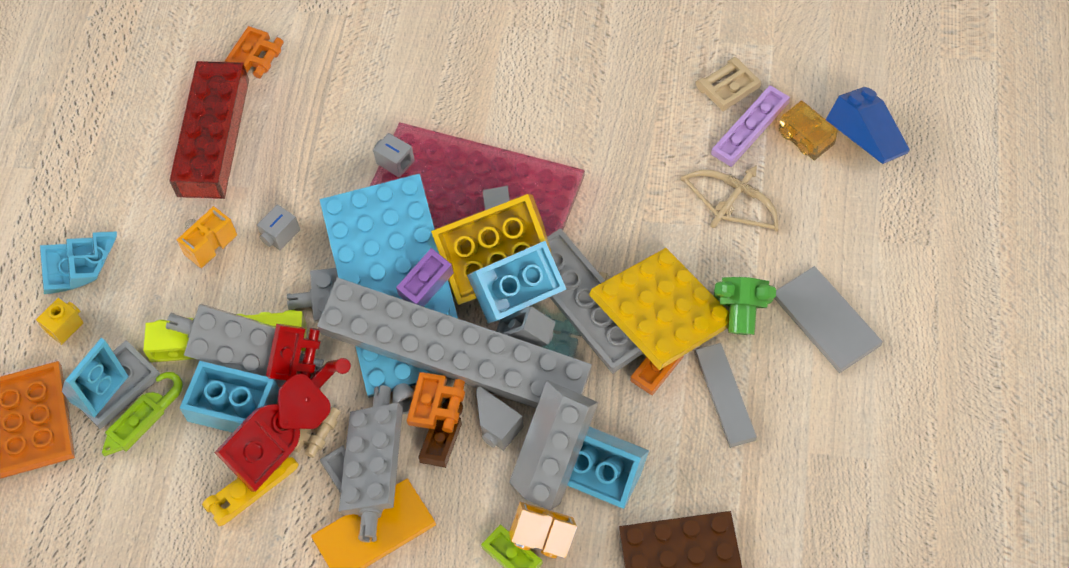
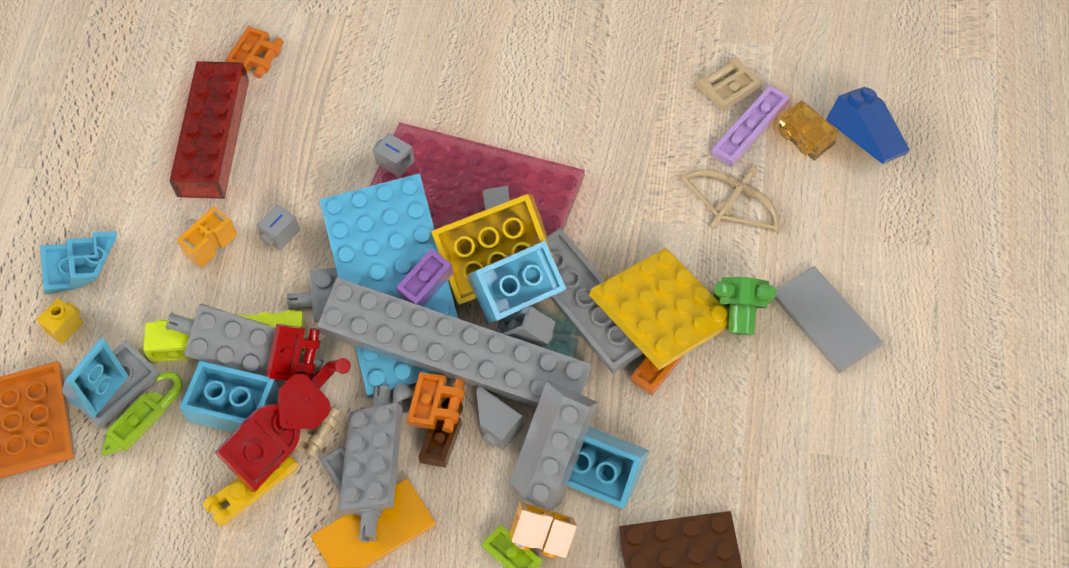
light grey tile [695,343,757,448] -> none

